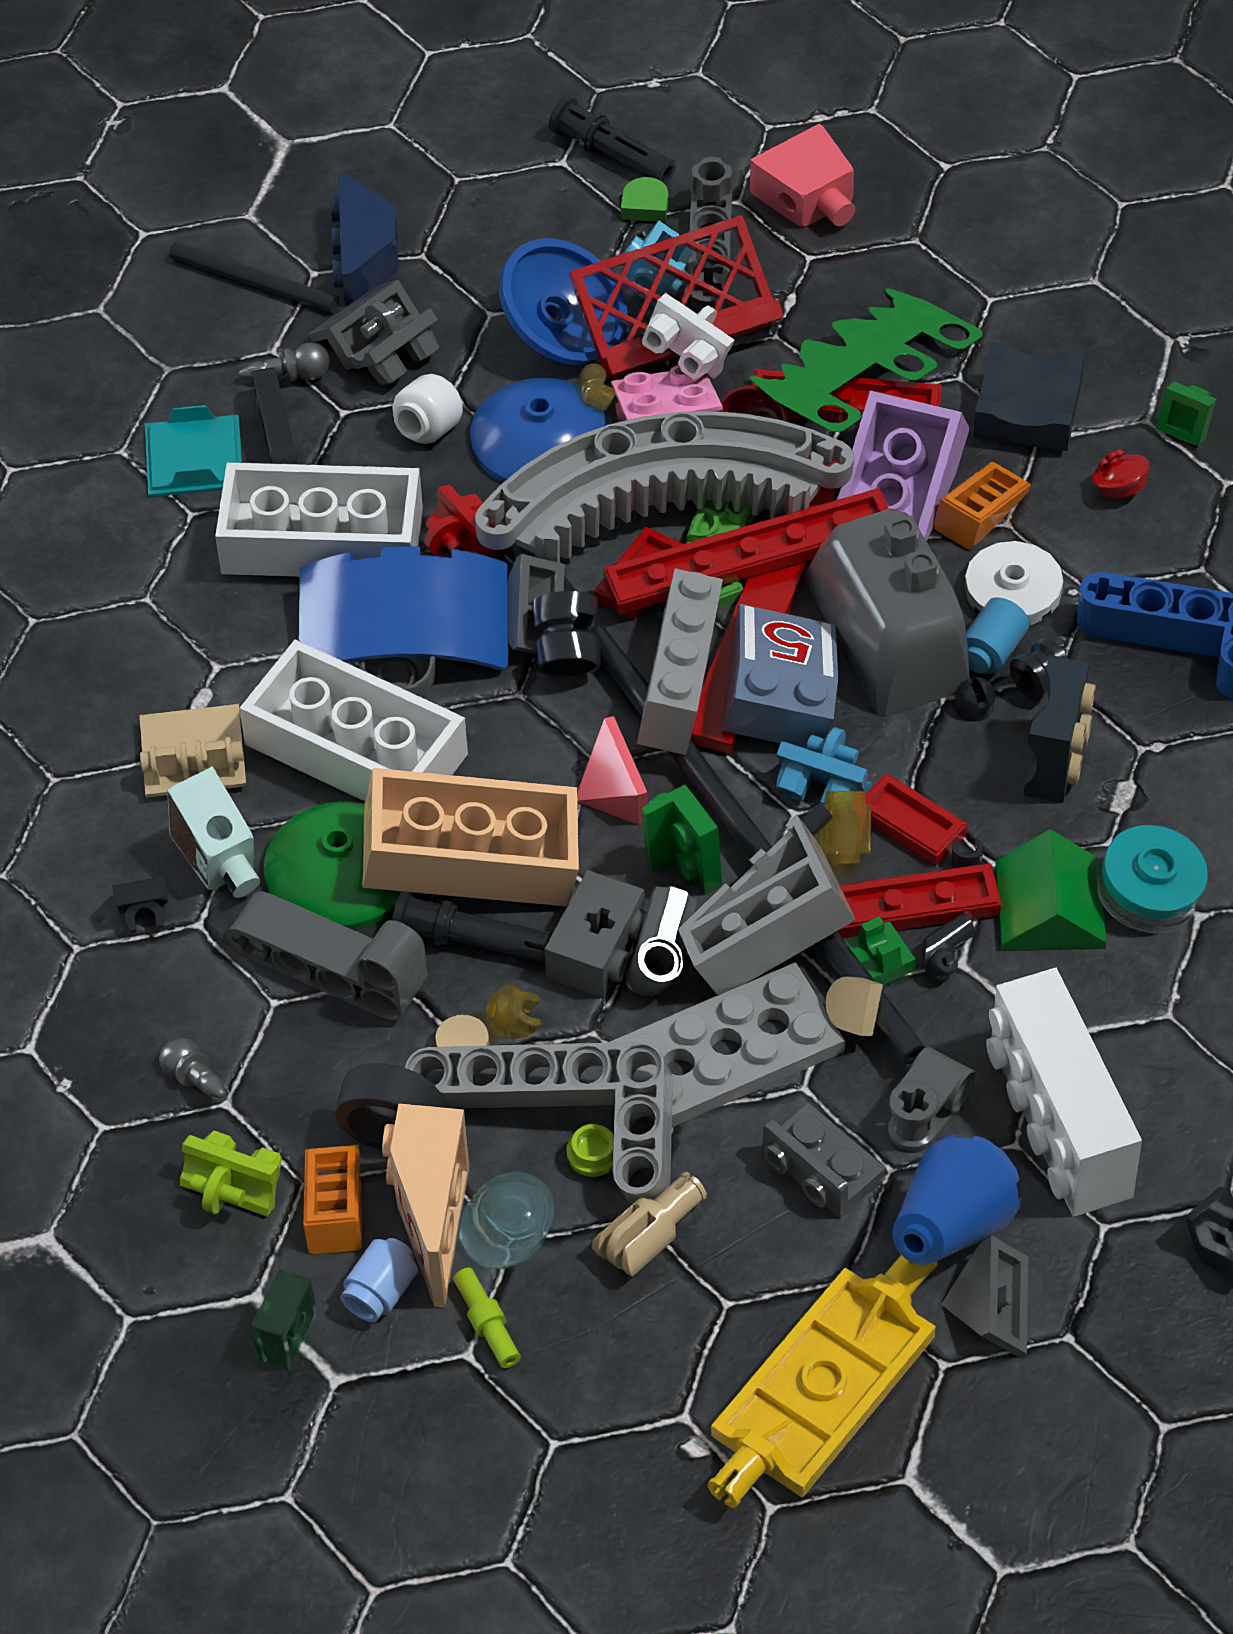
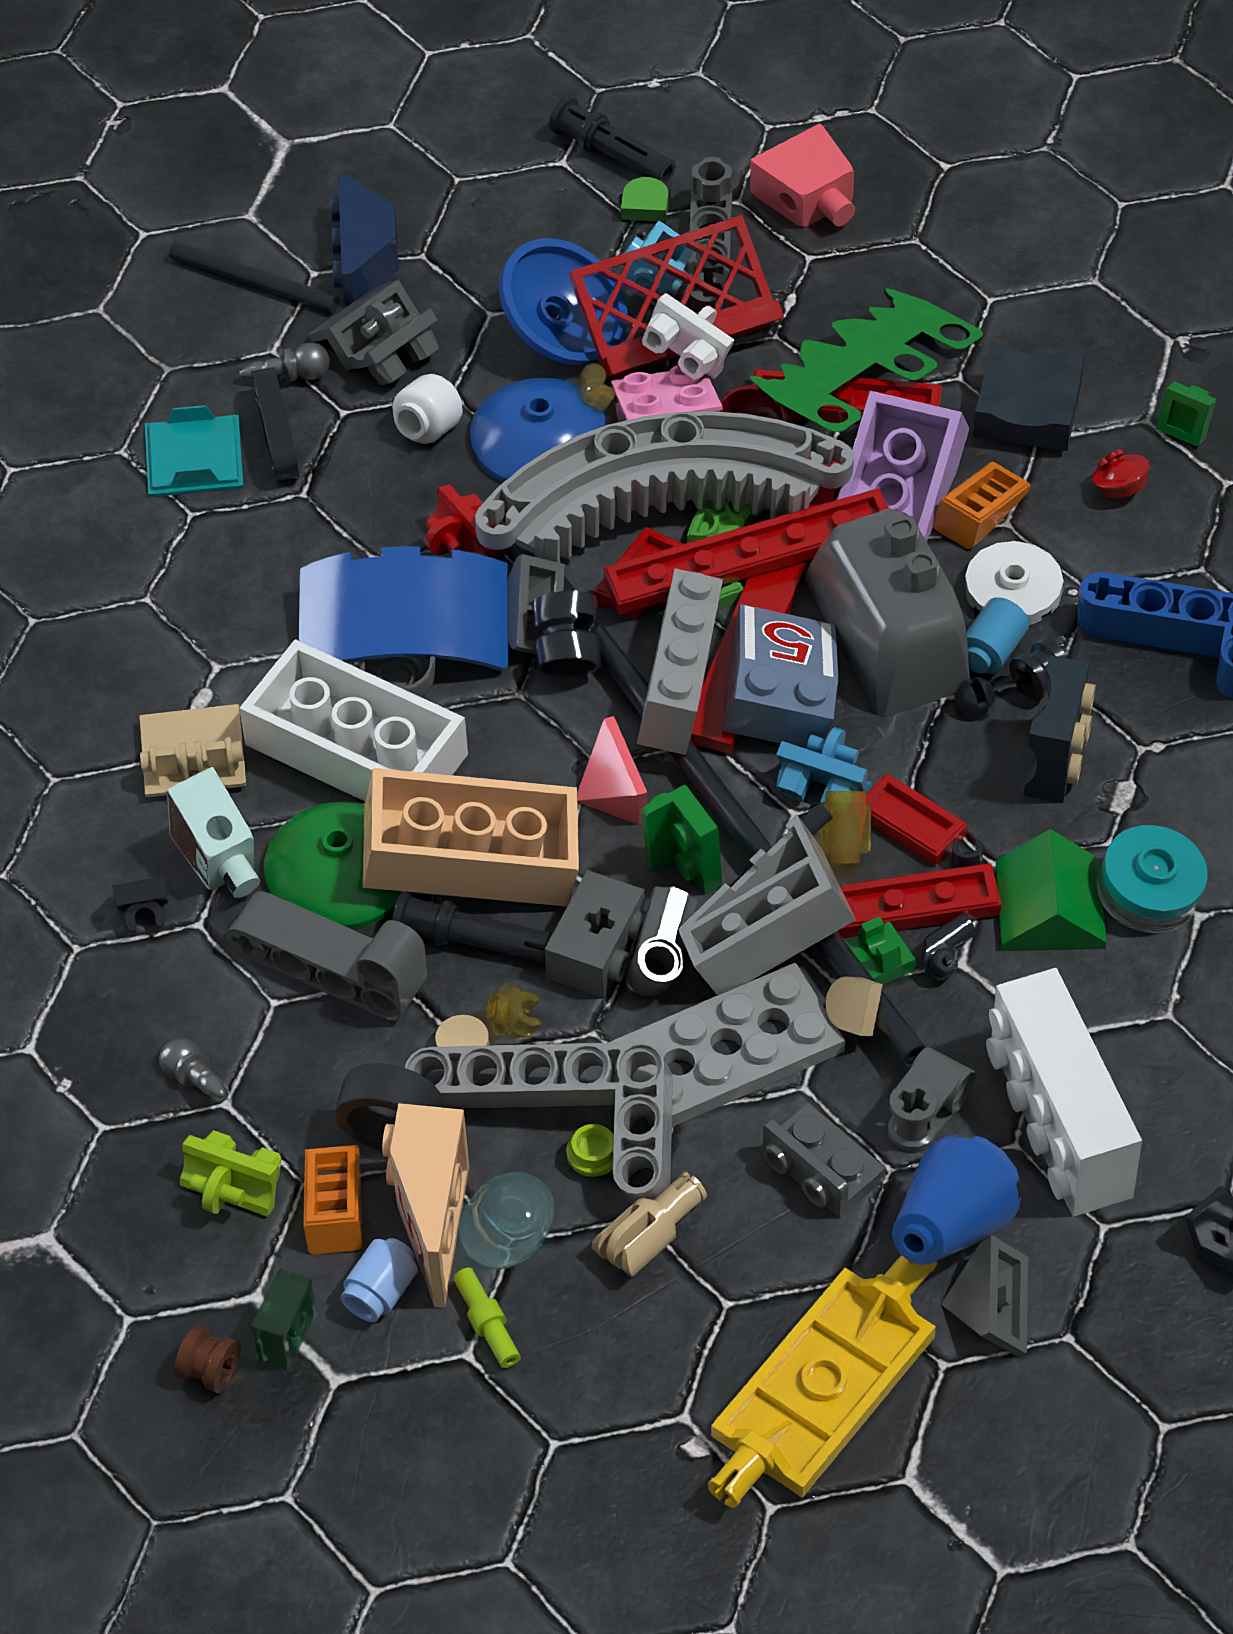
white brick [215,462,423,577] -> none
none -> copper wheel [174,1325,241,1393]

